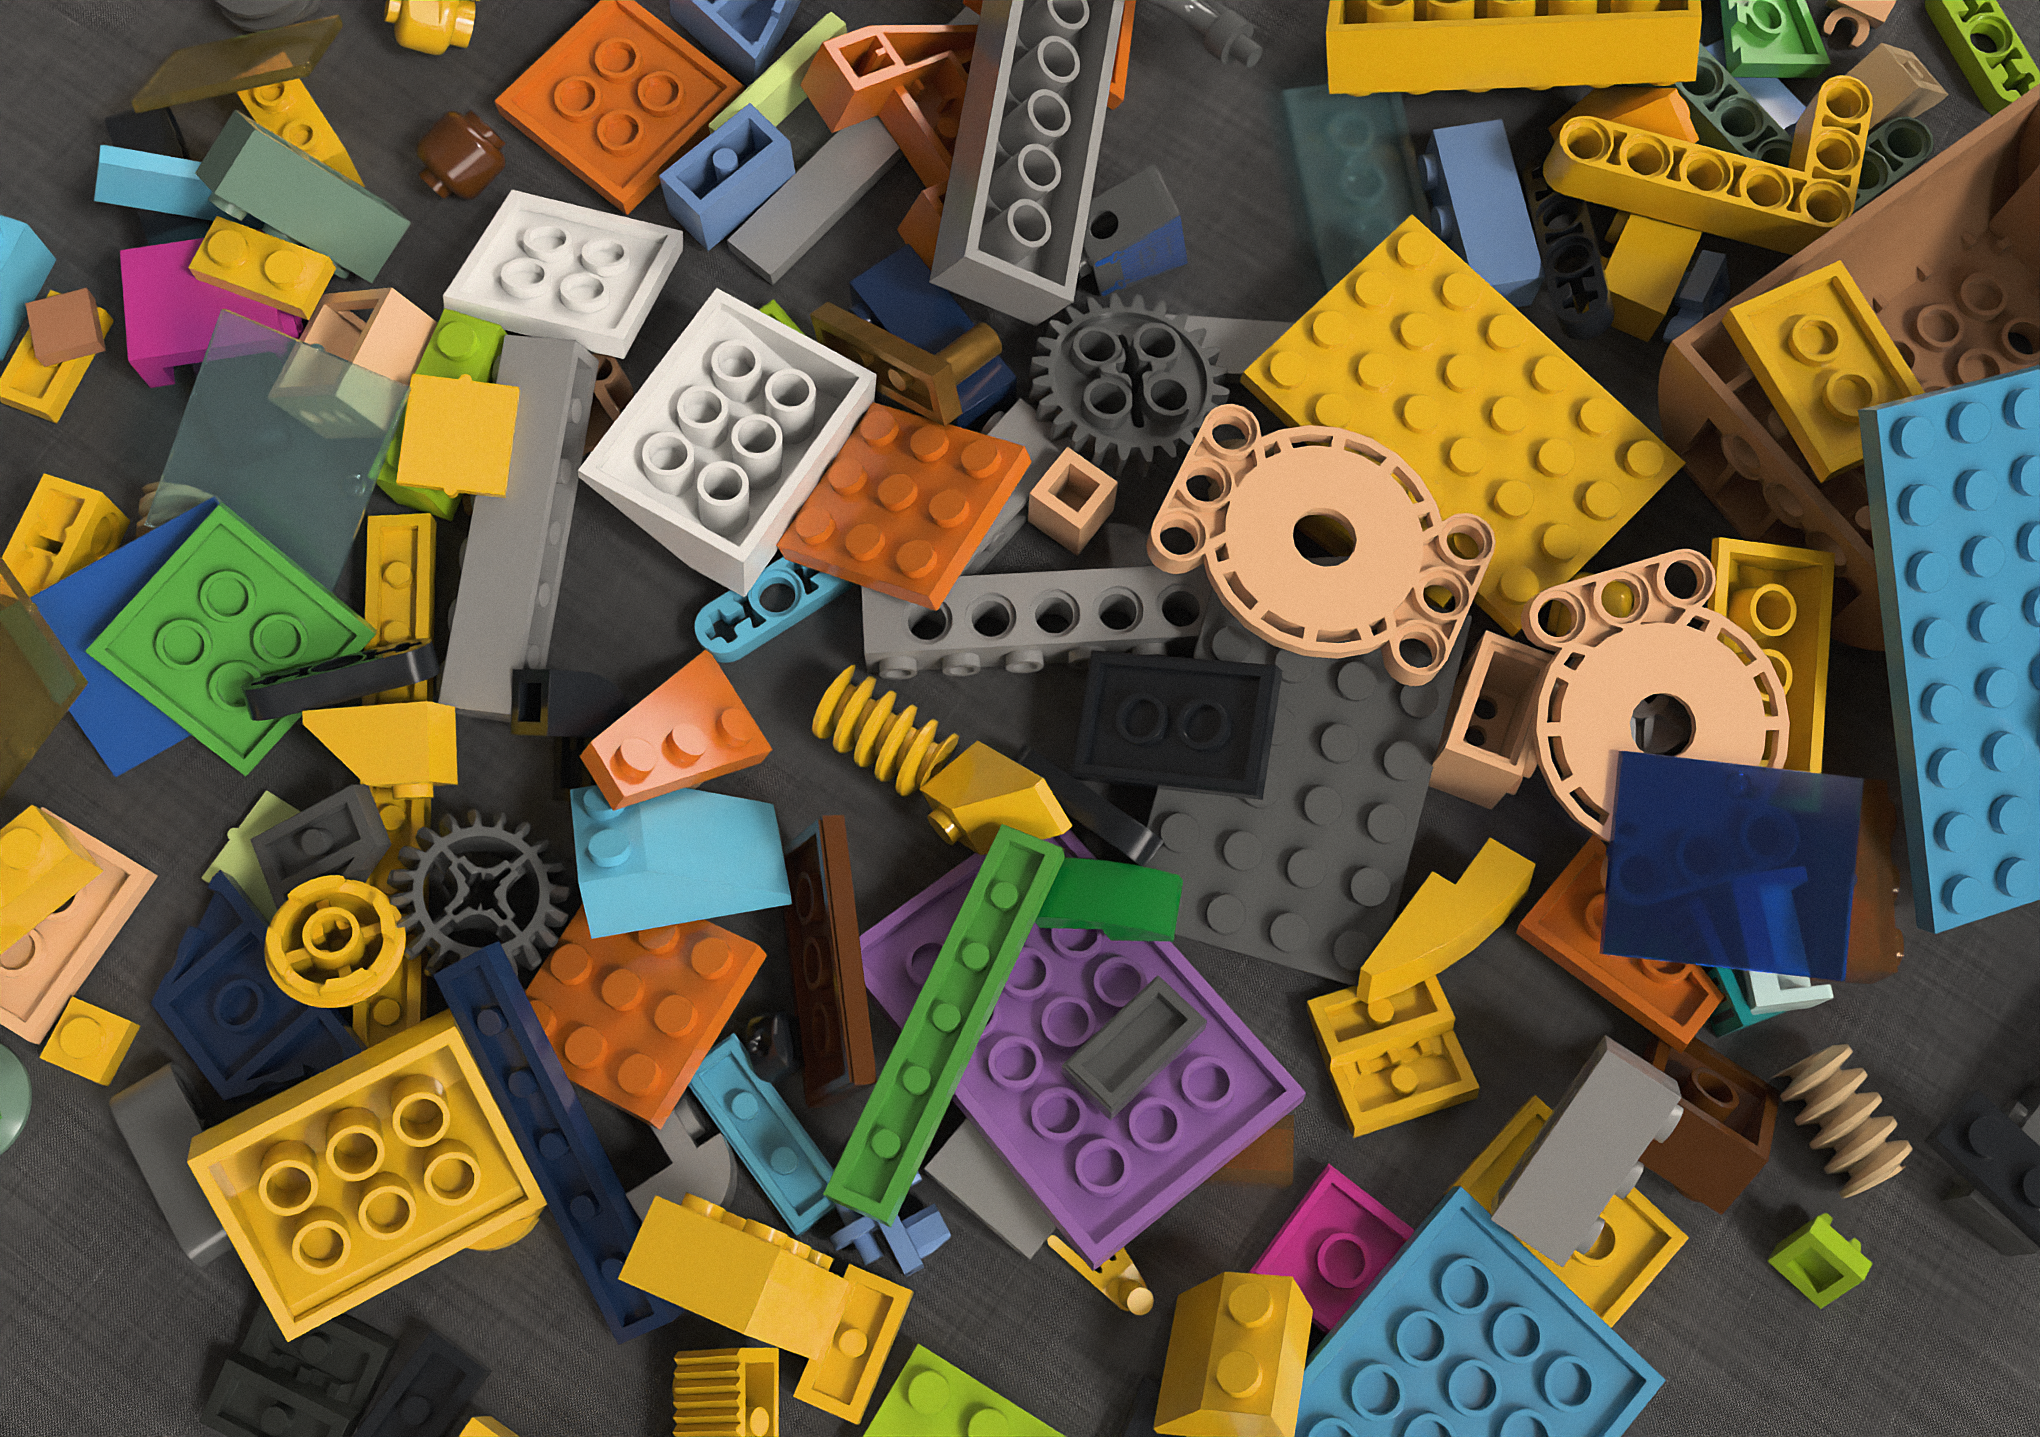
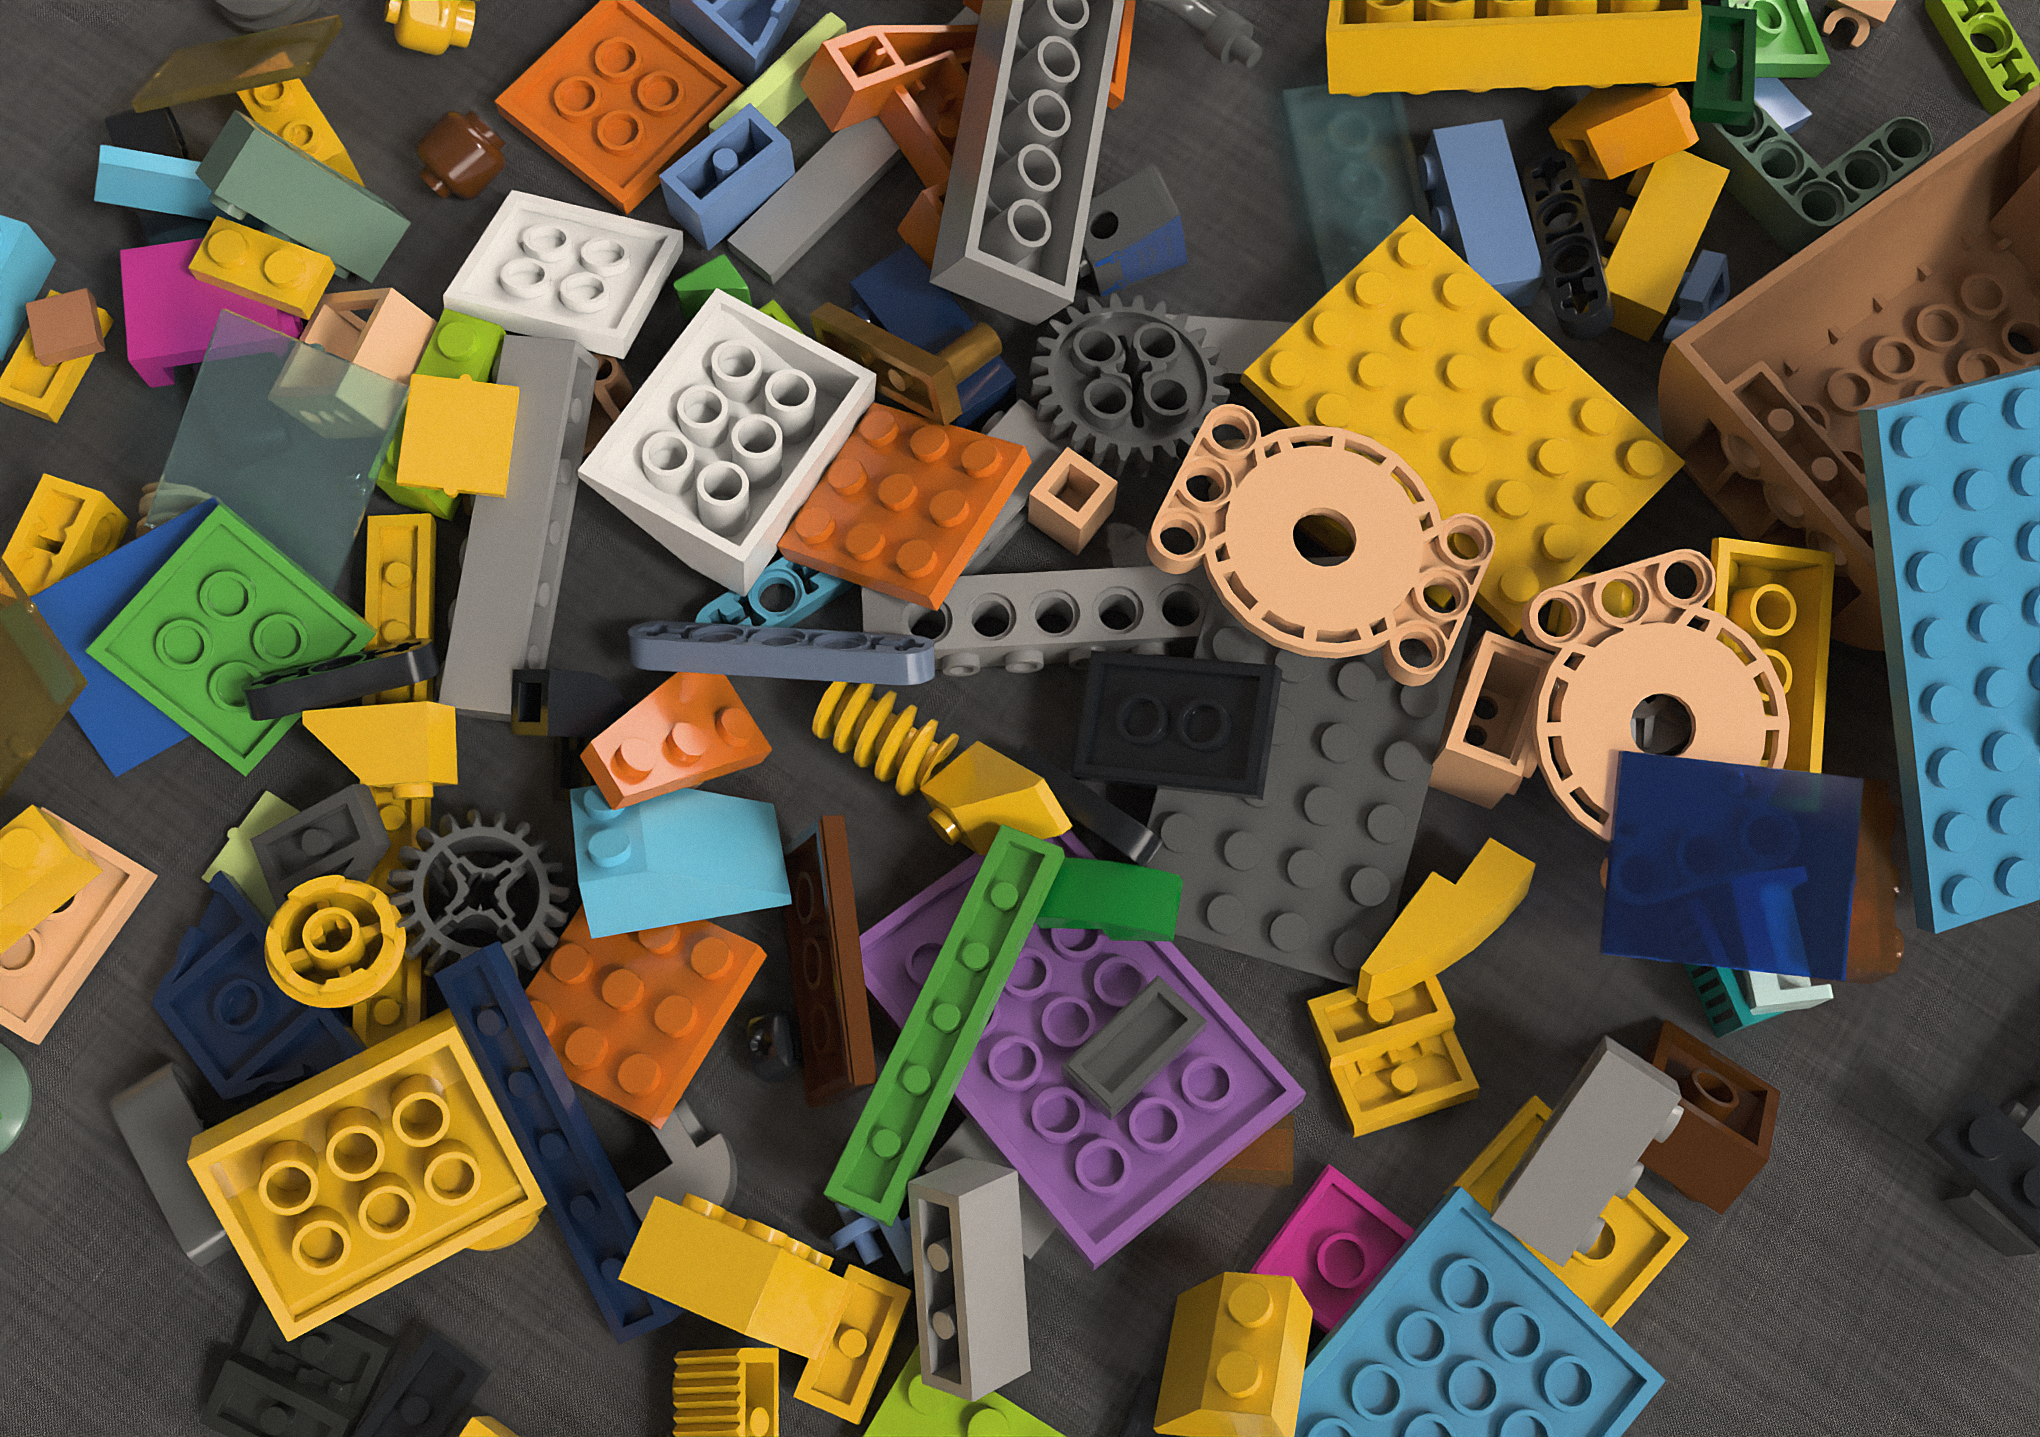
yellow plate [39,996,141,1087] -> none
medium azure tile [688,1033,836,1237] -> none
yellow piece [1047,1235,1154,1315] -> none
orange wing [1516,834,1724,1053] -> none
yellow beam [1543,75,1873,255] -> none
yellow plate [1721,260,1925,483] -> none
lime tile [1767,1213,1873,1309] -> none
tan piece [1771,1044,1913,1198] -> none
tan slope [1845,43,1949,136] -> none
none -> sand blue beam [627,621,935,685]
none -> bright green slope [673,254,753,319]
none -> light grey brick [907,1157,1031,1402]
none -> dark green plate [1687,5,1757,126]

